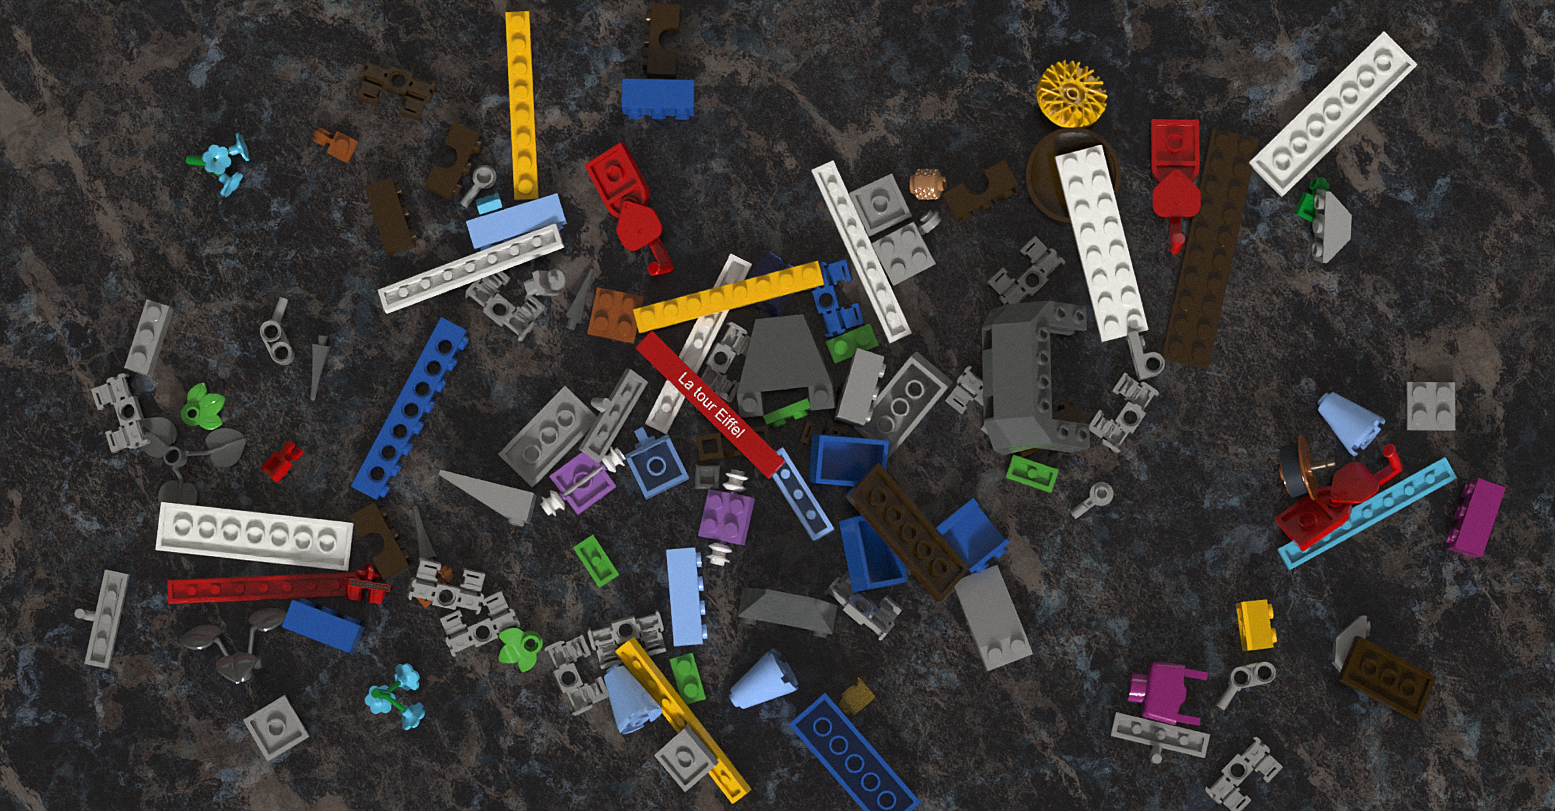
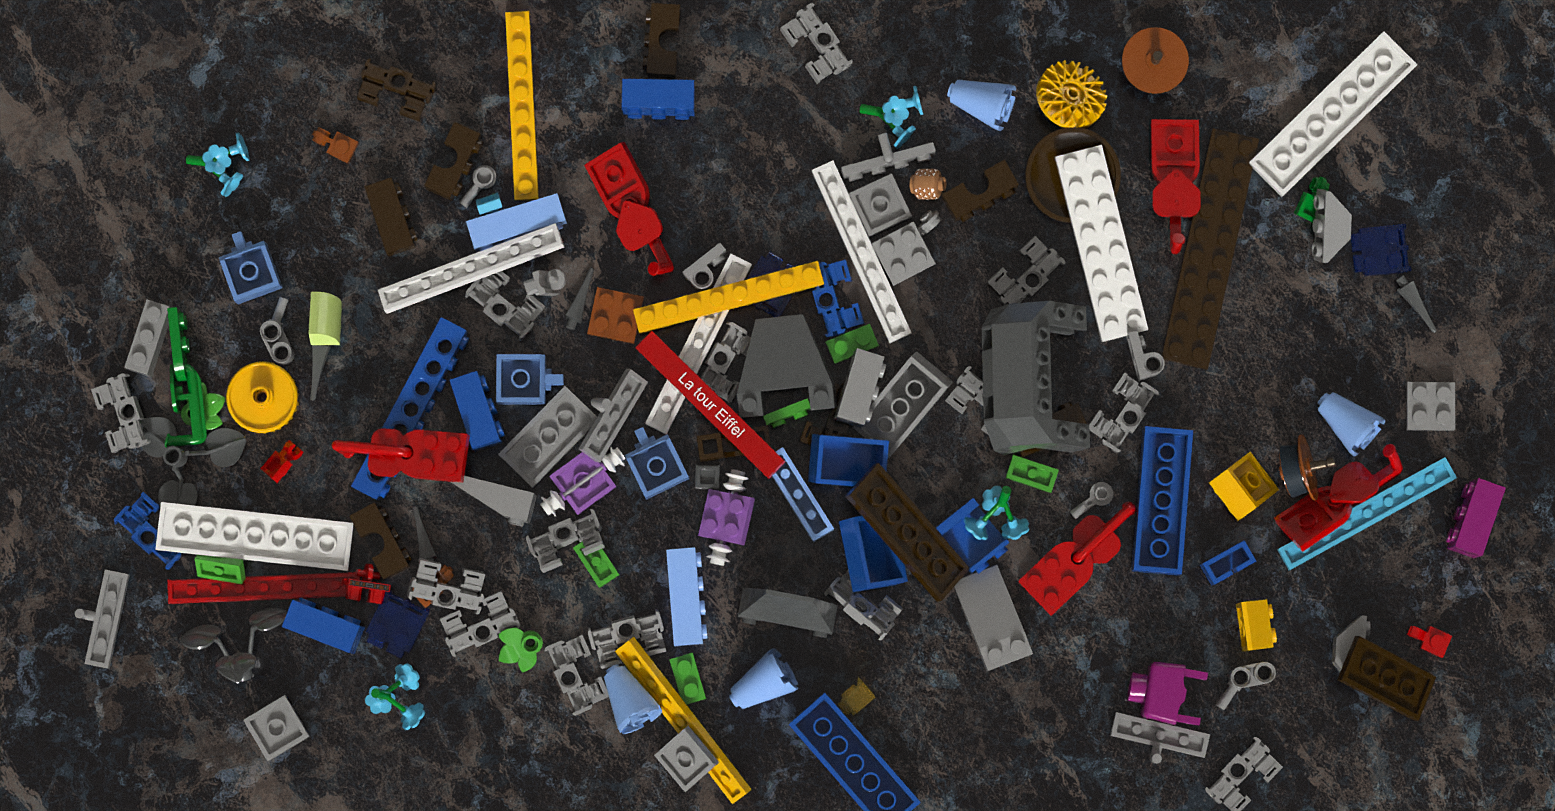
none -> blue piece [114,492,181,570]
none -> green plate [165,307,207,448]
none -> bright green plate [195,555,246,584]
none -> medium blue hinge [219,231,283,304]
none -> yellow wheel [226,362,299,434]
none -> yellowish green brick [309,292,342,345]
none -> red plate [331,428,470,483]
none -> clear blue plate [366,590,431,658]
none -> blue piece [450,371,505,452]
none -> medium blue hinge [496,354,564,405]
none -> light grey piece [526,509,605,573]
none -> light grey plate [683,243,726,291]
none -> light grey piece [780,3,852,84]
none -> light grey plate [841,133,936,181]
none -> medium azure plant [860,86,923,149]
none -> light blue cone [947,80,1016,131]
none -> medium azure plant [963,486,1029,540]
none -> red plate [1018,502,1136,616]
none -> dark orange piece [1122,27,1189,94]
none -> blue brick [1131,426,1193,575]
none -> blue piece [1200,540,1256,586]
none -> yellow slope [1209,452,1279,521]
none -> clear blue plate [1351,224,1412,277]
none -> dark grey piece [1396,275,1437,333]
none -> red plate [1407,626,1452,658]

